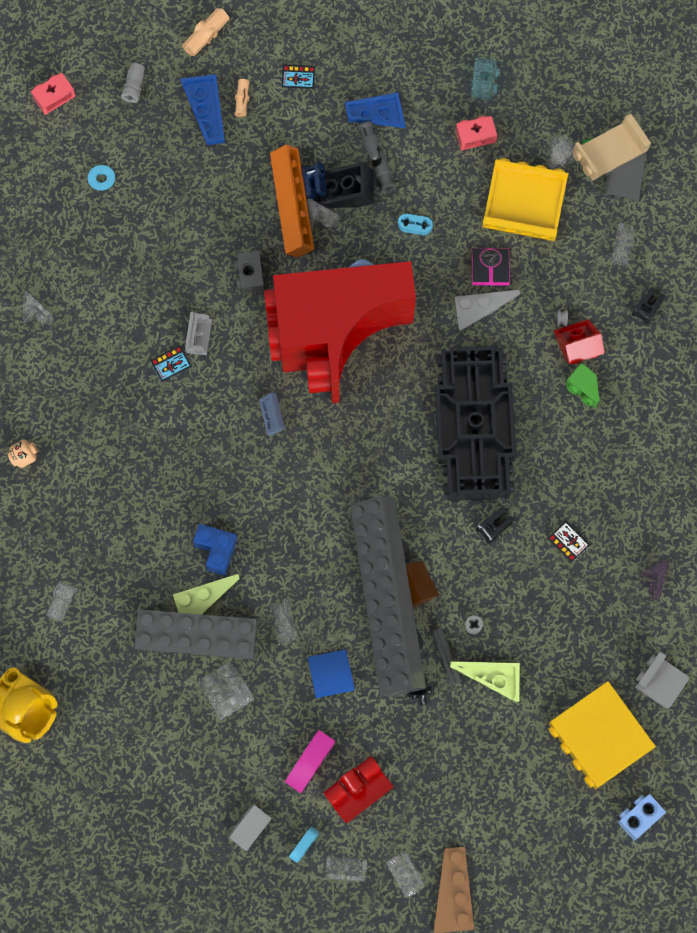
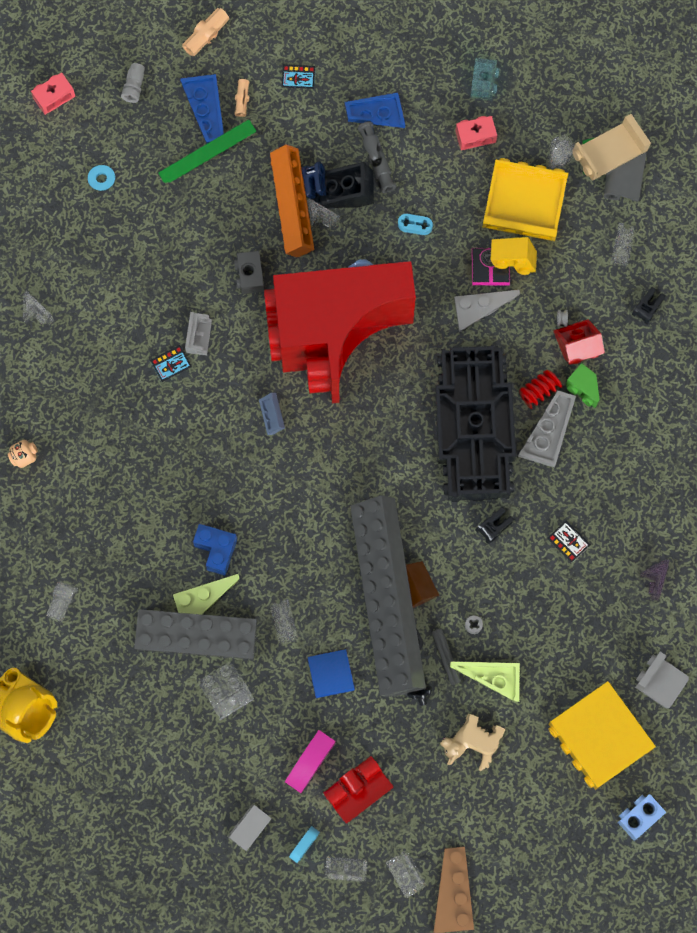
none -> green sticker [159,120,256,183]
none -> tan animal [440,714,505,771]
none -> yellow brick [491,237,537,275]
none -> light grey wing [518,391,576,468]
none -> red piece [519,370,562,409]

